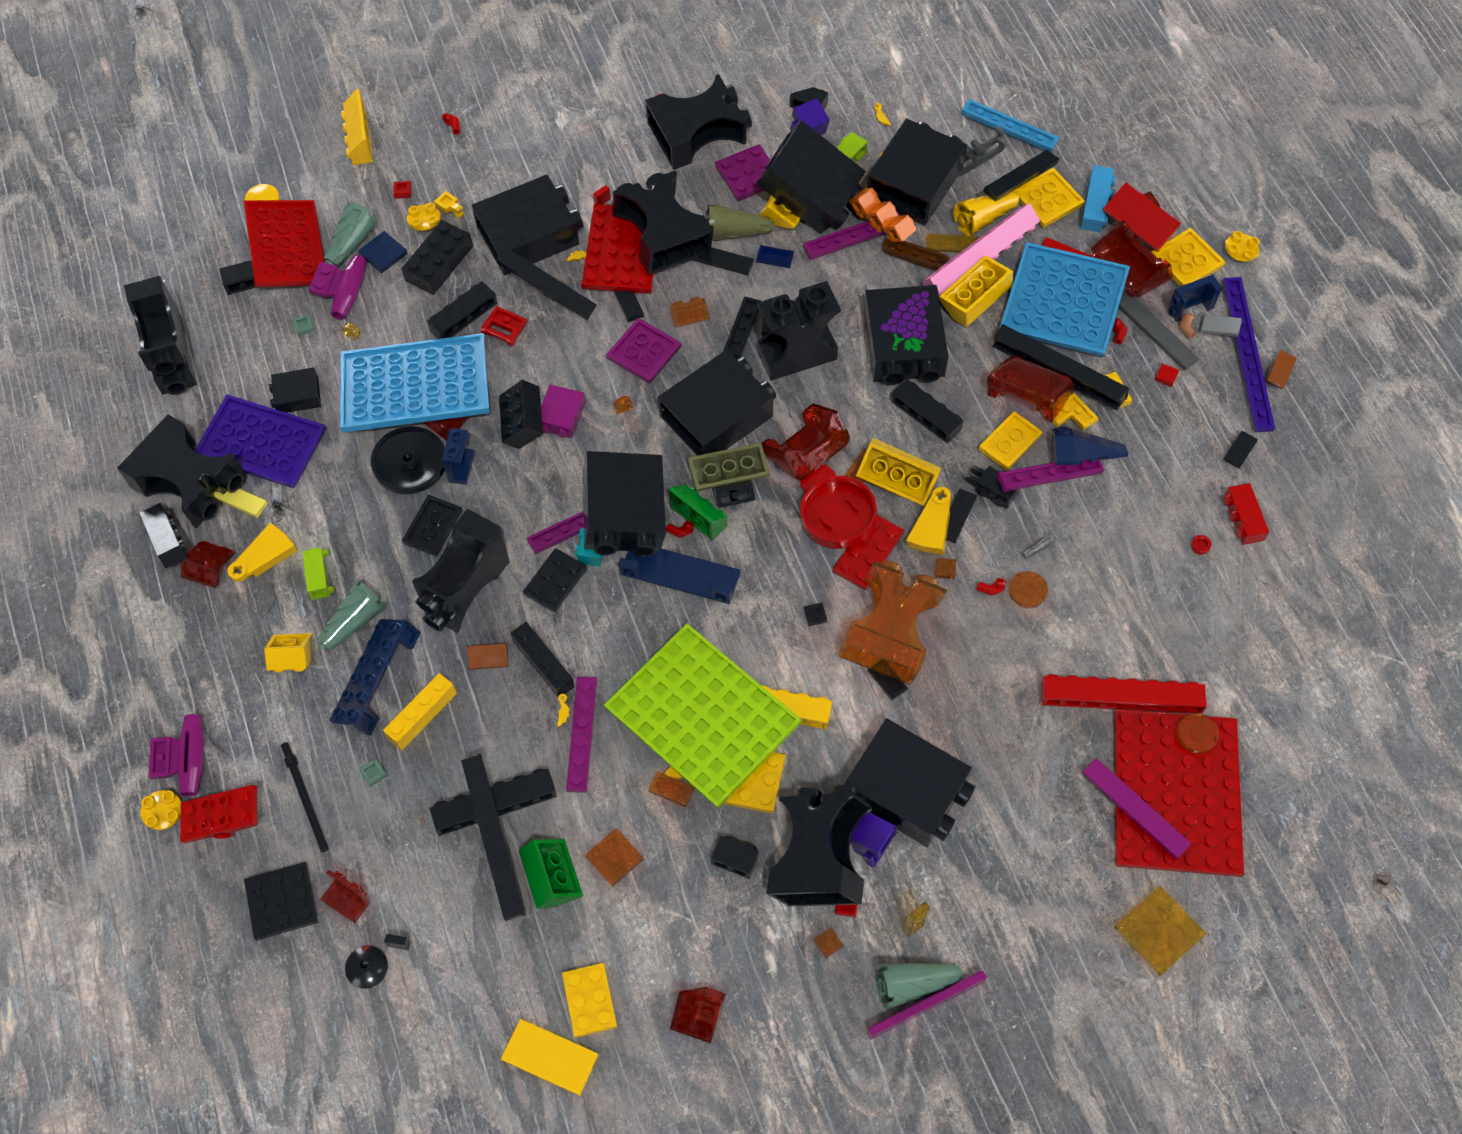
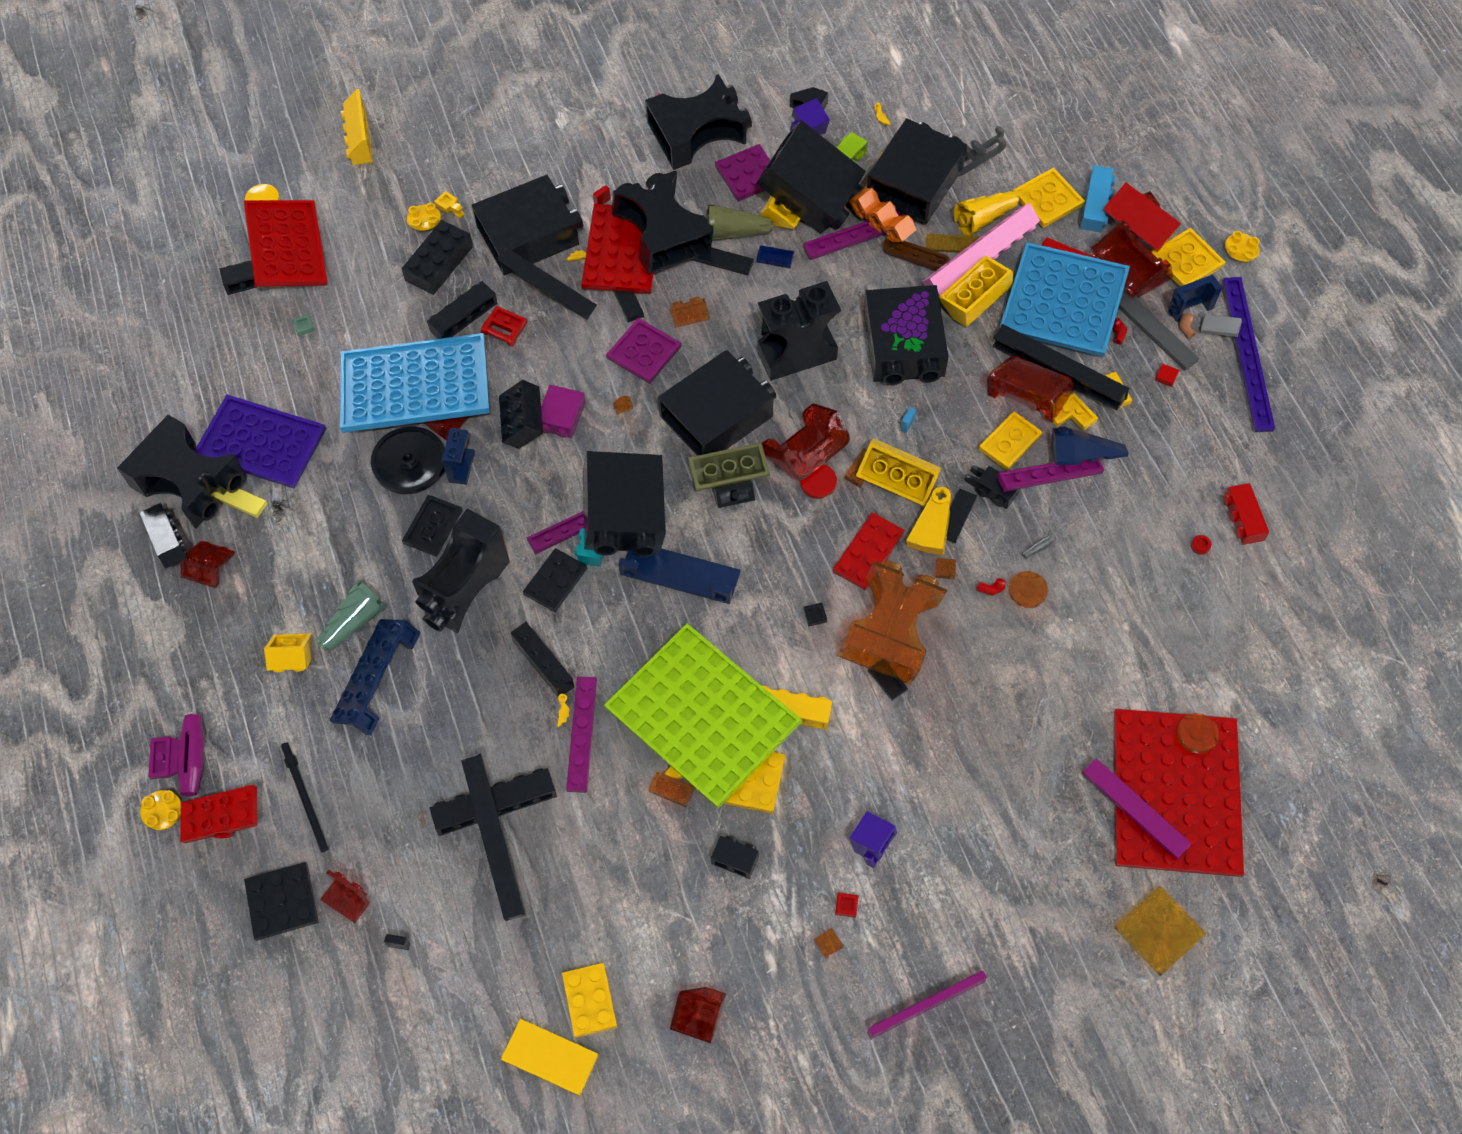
black brick [124,276,198,395] -> none
yellow piece [227,522,298,582] -> none
black brick [269,367,322,413] -> none
lime brick [302,548,335,600] -> none
magenta plate [309,255,366,320] -> none
sand green cone [324,202,378,267] -> none
clear yellow tile [342,322,361,340] -> none
black dish [345,946,388,989] -> none
dark blue tile [358,231,408,274] -> none
sand green tile [359,758,388,787] -> none
yellow brick [383,673,457,751] -> none
red tile [393,181,412,199] -> none
red arm [442,113,460,135] -> none
dark orange slope [467,643,508,670] -> none
green slope [519,839,583,909] -> none
clear orange tile [585,828,644,887] -> none
red arm [666,521,694,538] -> none
green slope [669,484,727,541] -> none
black tile [723,296,761,359] -> none
black brick [766,785,873,907] -> none
red brick [801,476,877,549] -> none
black brick [844,718,976,848] -> none
sand green cone [875,963,962,1009] -> none
black brick [891,379,964,444] -> none
clear yellow tile [903,902,930,937] -> none
dark azure plate [961,99,1059,152] -> none
black tile [983,150,1060,201] -> none
red brick [1041,674,1207,714] -> none
black tile [1223,431,1258,469] -> none
dark orange slope [1266,350,1296,389] -> none
none -> dark azure tile [900,408,916,433]

